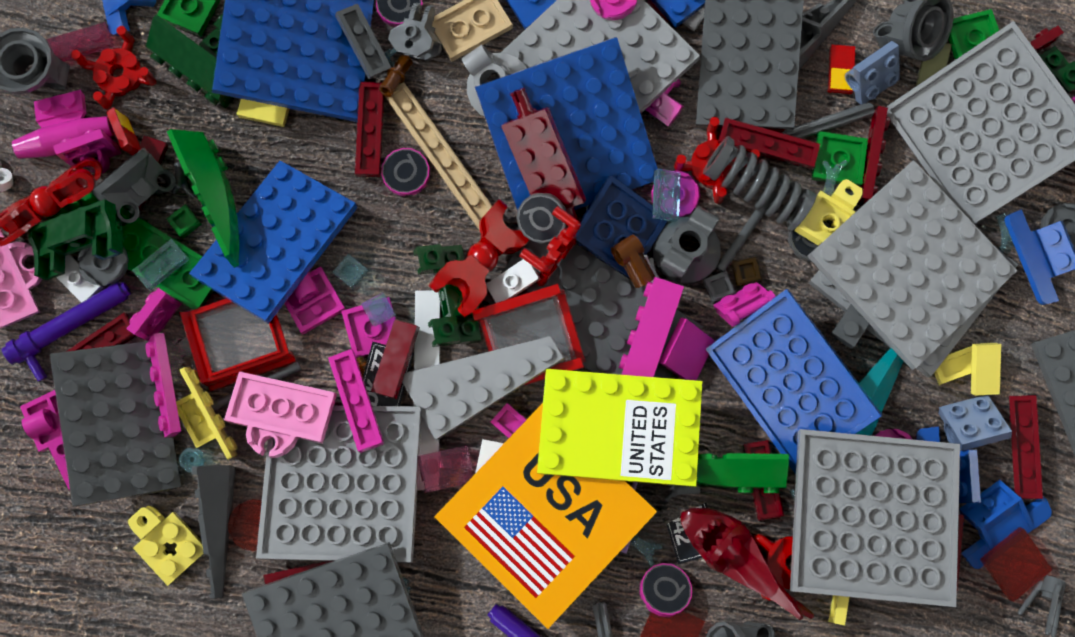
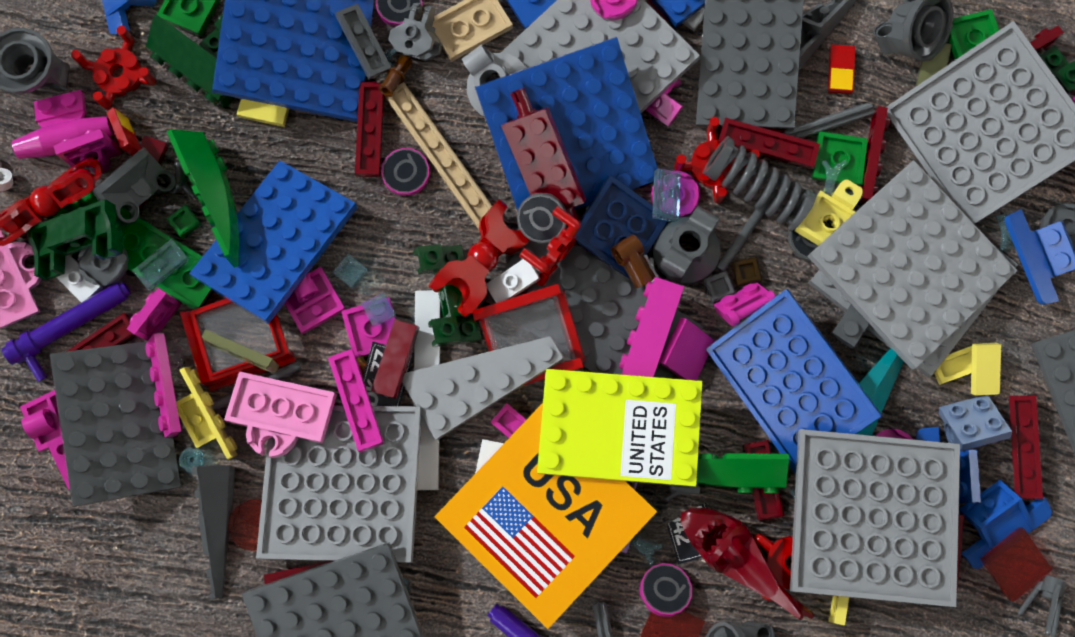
clear pink plate [46,22,114,62] -> none
light yellow plate [128,506,204,586] -> none
clear pink plate [418,445,472,493] -> none
sand blue plate [845,41,900,104] -> none
none -> olive tile [202,329,279,373]

